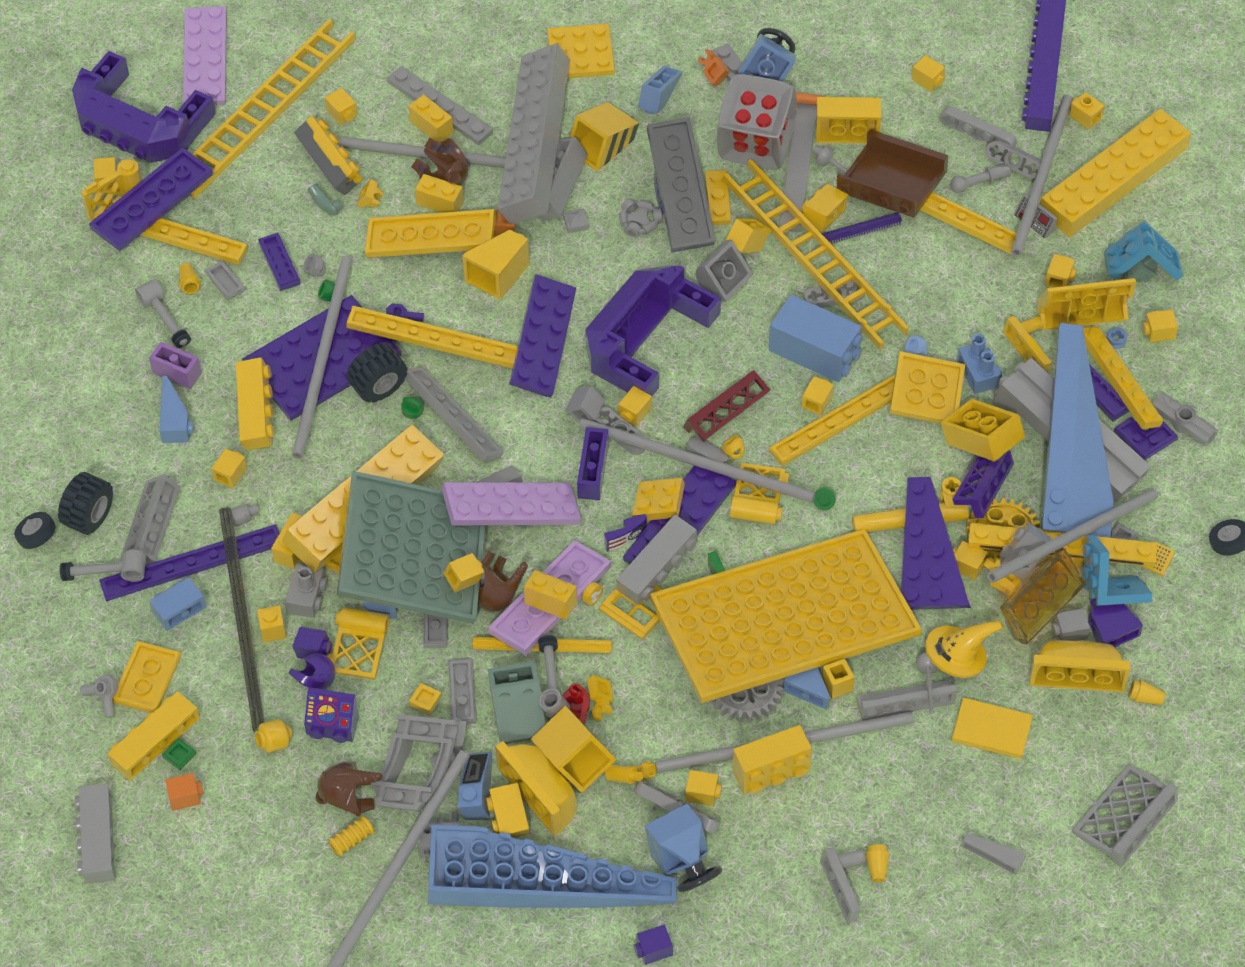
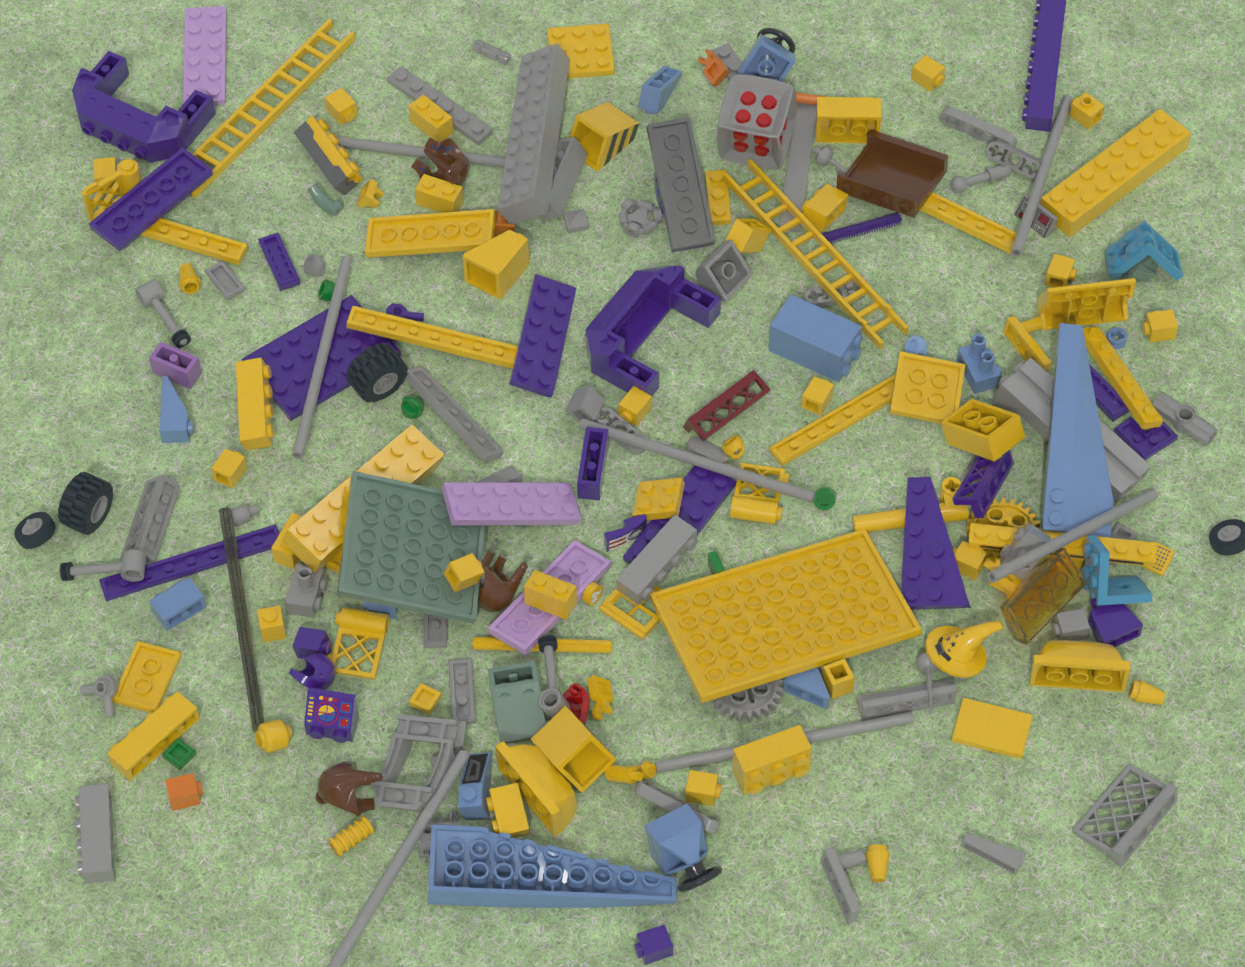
none -> light grey axle [473,40,511,65]

